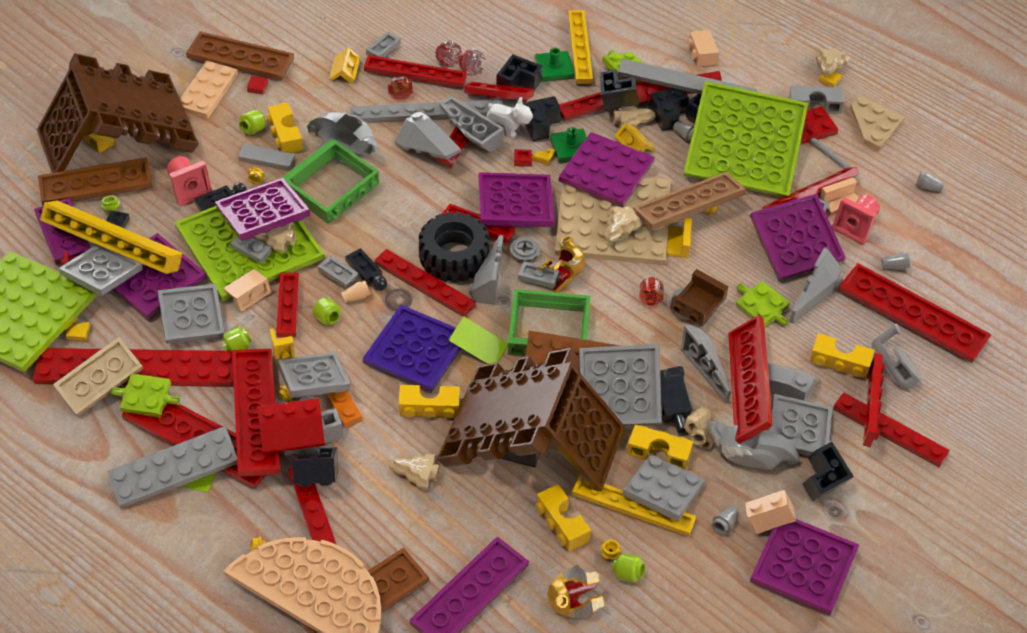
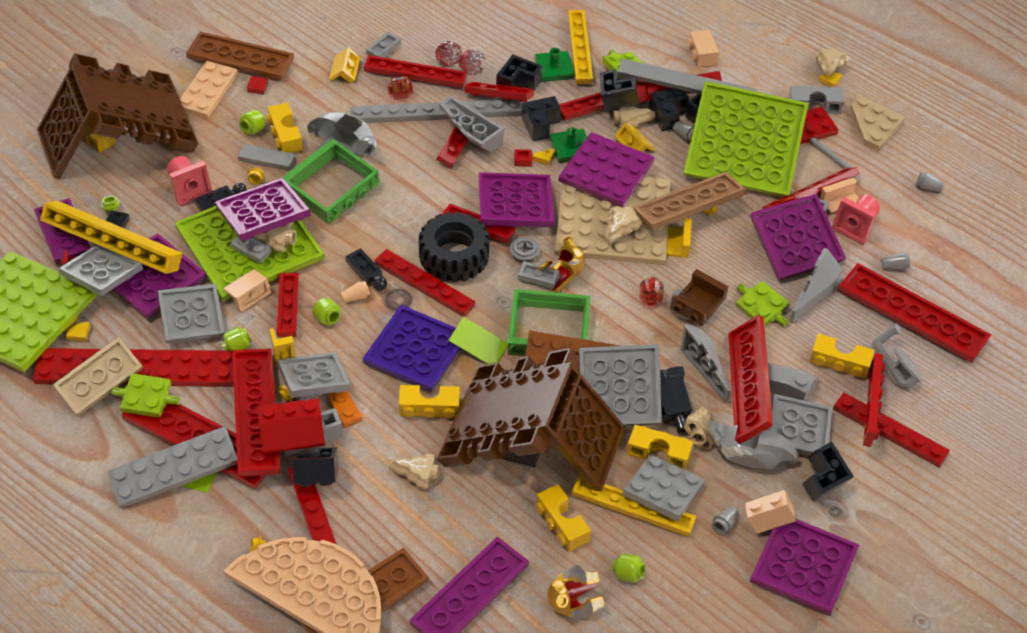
dark orange plate [38,157,153,206] -> none
light grey plate [318,255,359,289] -> none
light grey wedge [395,112,461,159] -> none
light grey wedge [469,235,503,305] -> none
white animal [486,97,533,140] -> none
yellow plate [600,540,621,560] -> none

